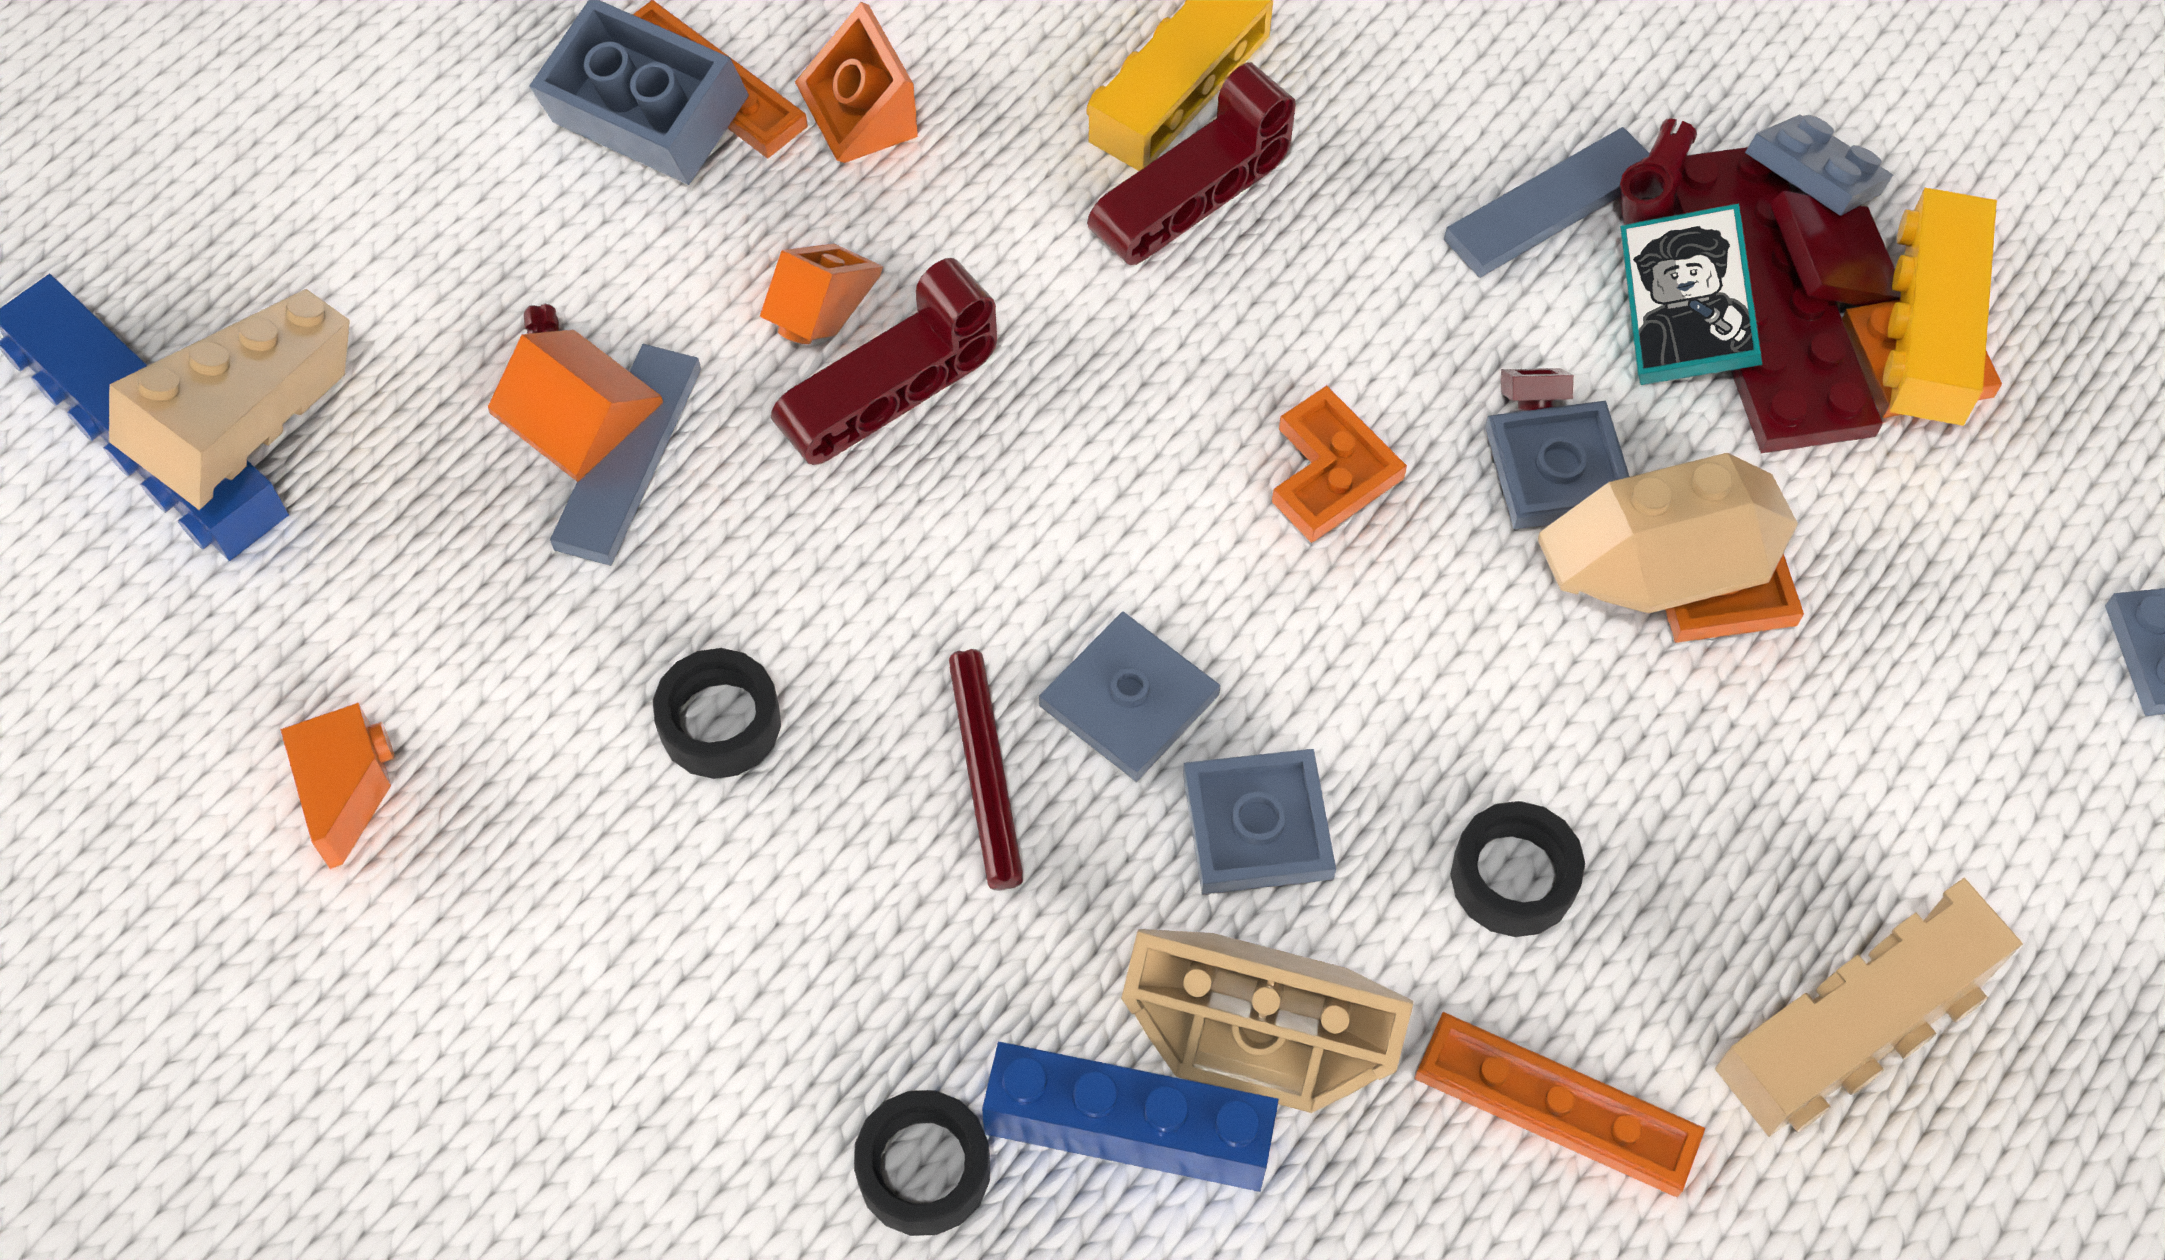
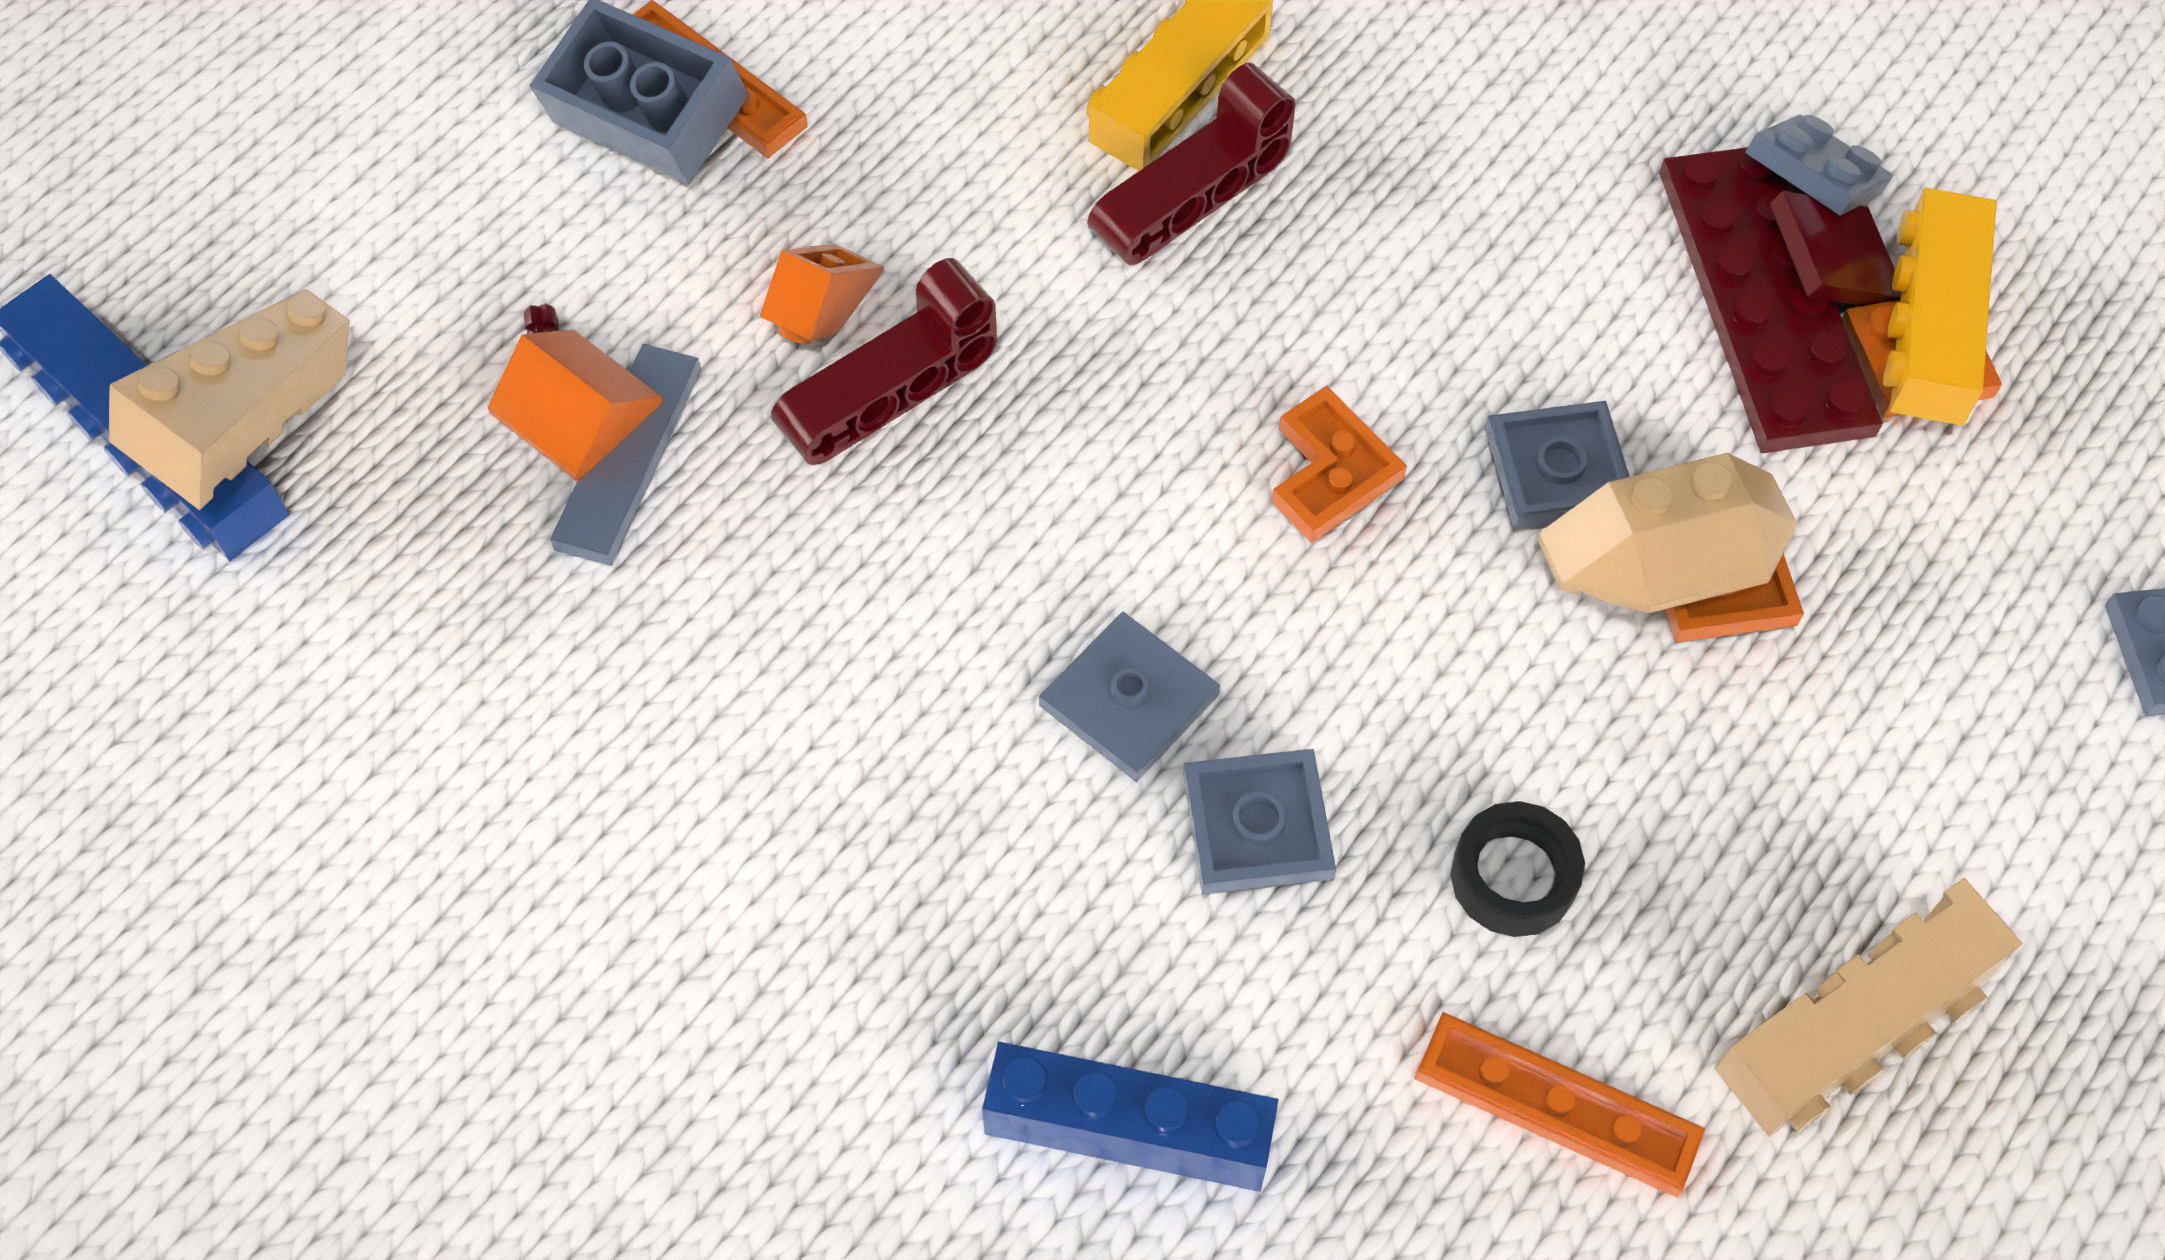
orange slope [280,703,395,869] -> none
black tyre [653,648,781,779] -> none
orange slope [795,2,918,163] -> none
black tyre [854,1090,990,1236] -> none
dark red axle [949,649,1023,891] -> none
tan wedge [1121,929,1414,1113] -> none
sand blue tile [1444,127,1650,278] -> none
plate [1501,368,1574,410] -> none
dark red pin [1620,118,1697,225] -> none
tile [1620,203,1763,385] -> none

